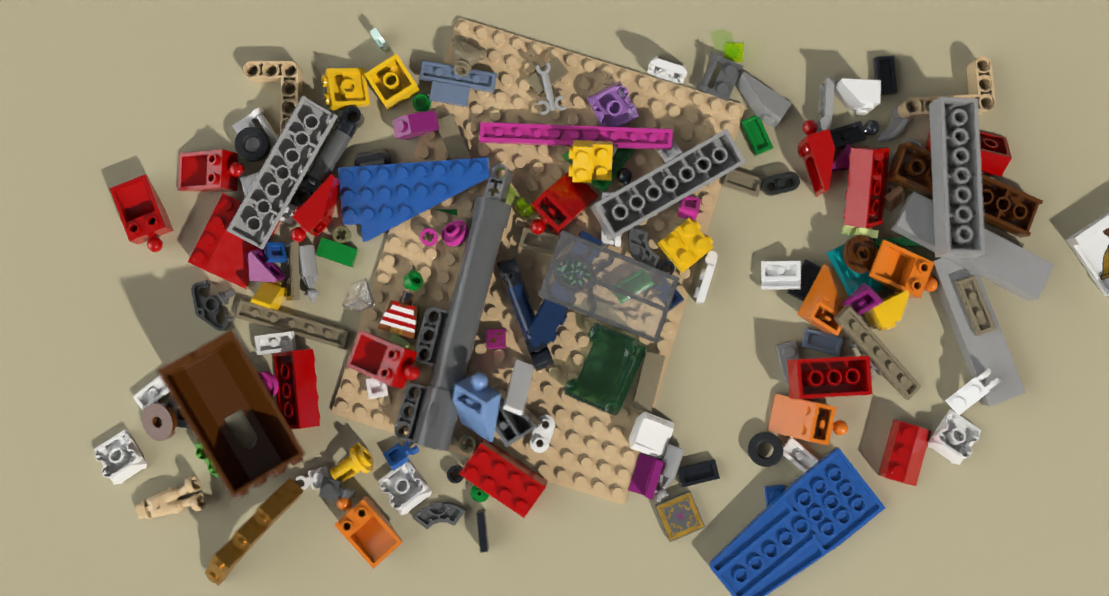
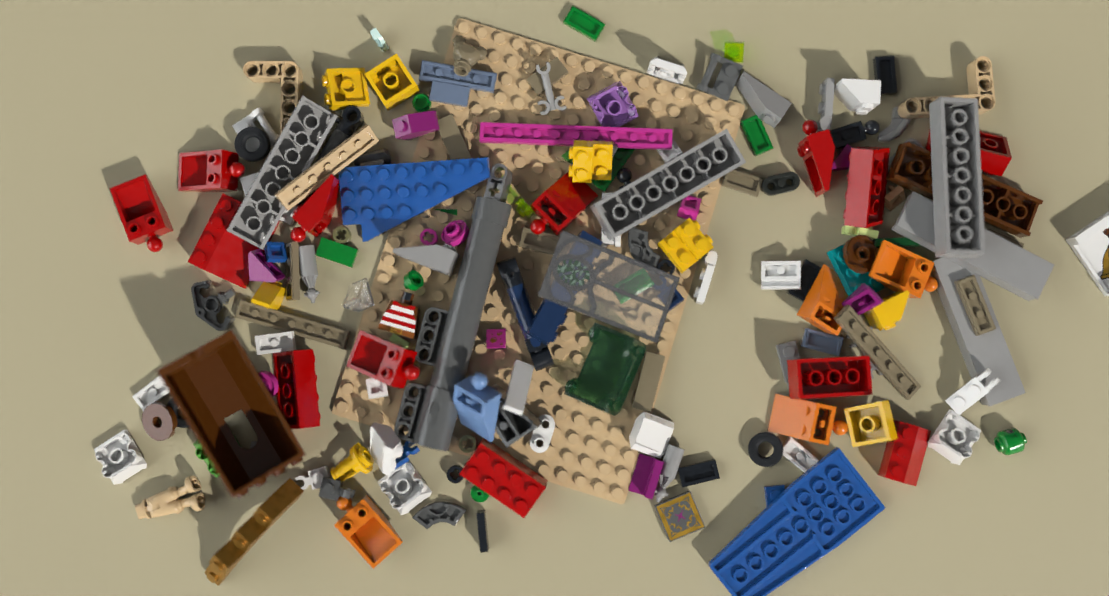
none -> tan plate [274,125,379,211]
none -> white slope [370,422,403,476]
none -> light grey slope [393,243,460,277]
none -> green tile [563,6,605,42]
none -> yellow brick [844,400,898,447]
none -> green head [994,428,1027,455]

